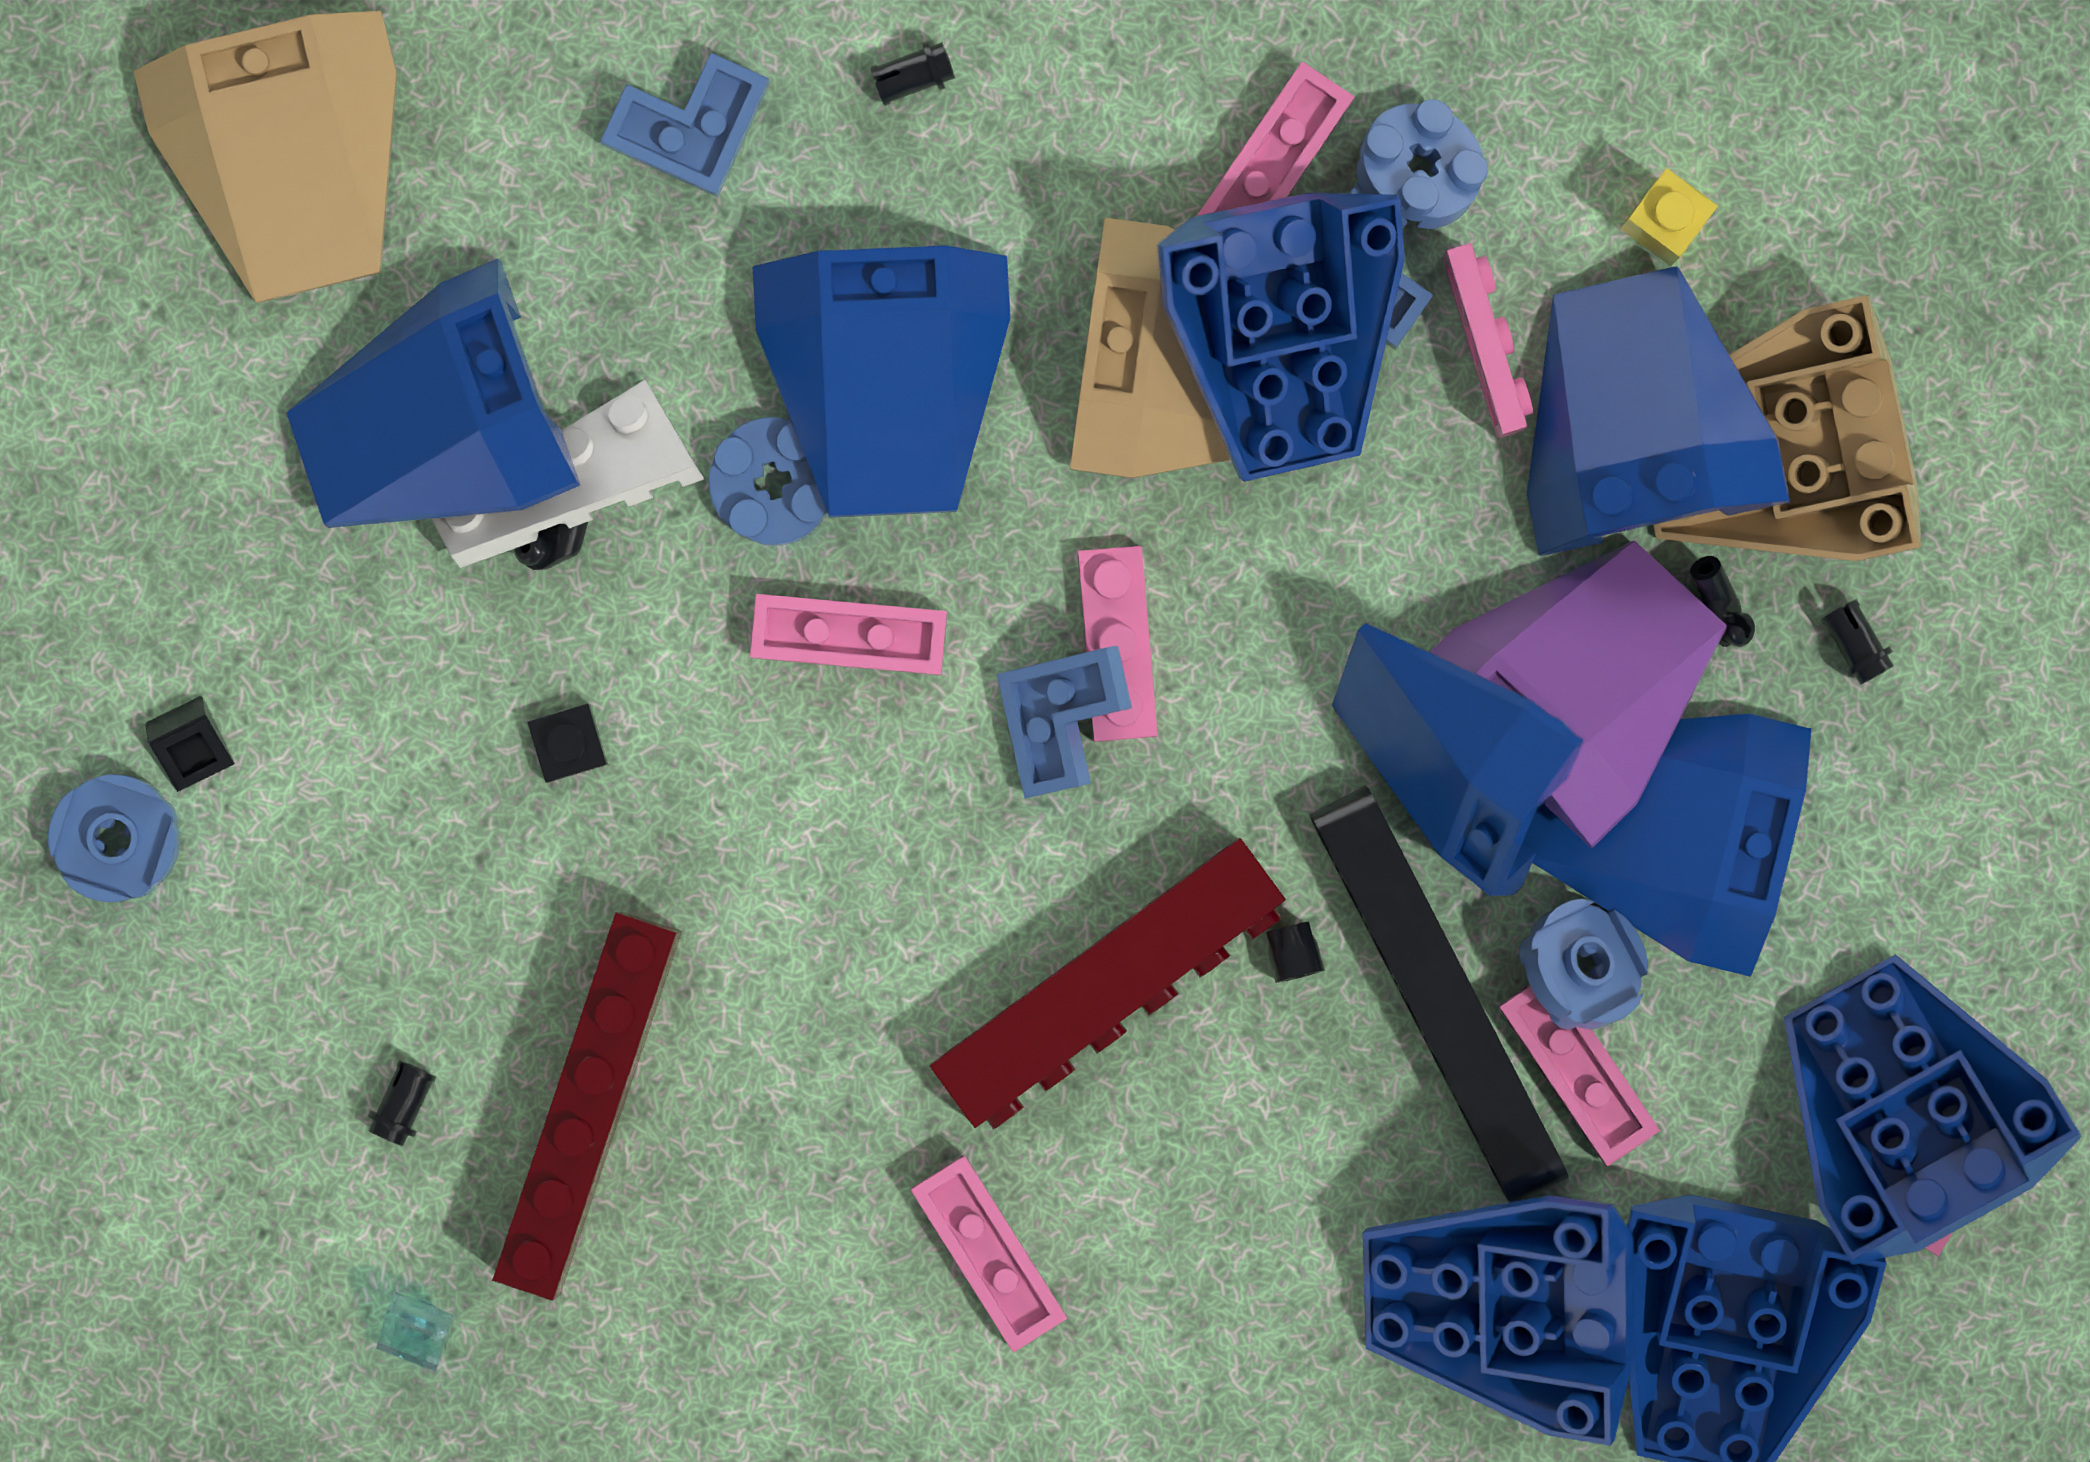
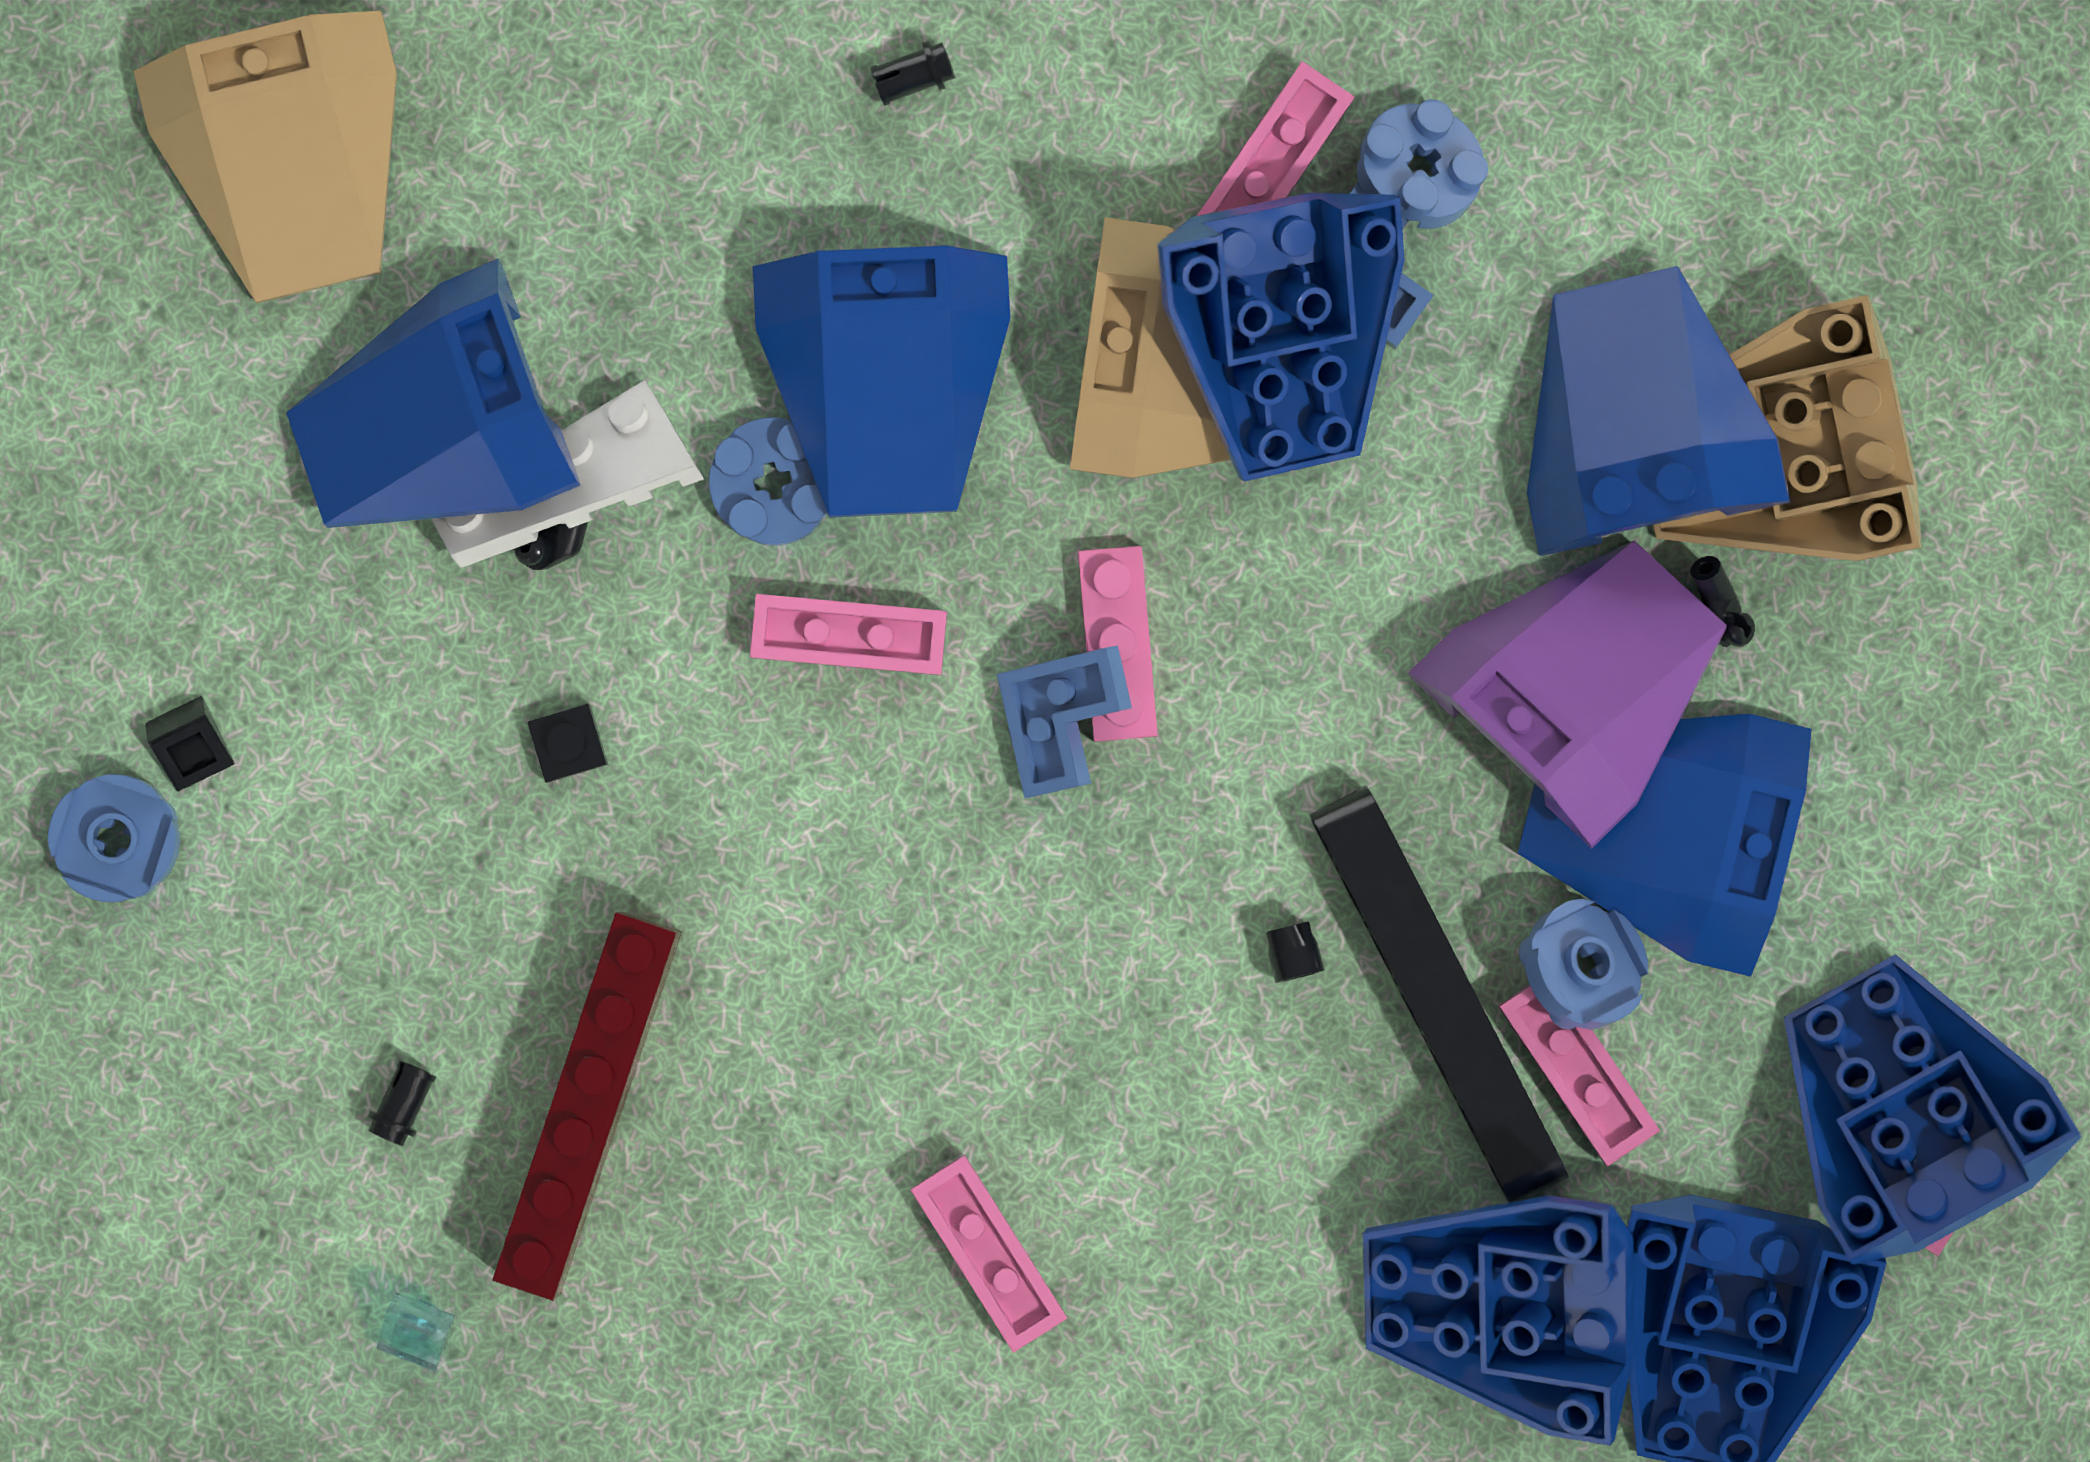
medium blue plate [600,53,770,198] -> none
dark red brick [929,838,1286,1130] -> none
blue wedge [1332,623,1584,896] -> none
bright pink plate [1442,243,1533,439] -> none
light yellow brick [1620,168,1718,266] -> none
black pin [1821,599,1894,685] -> none

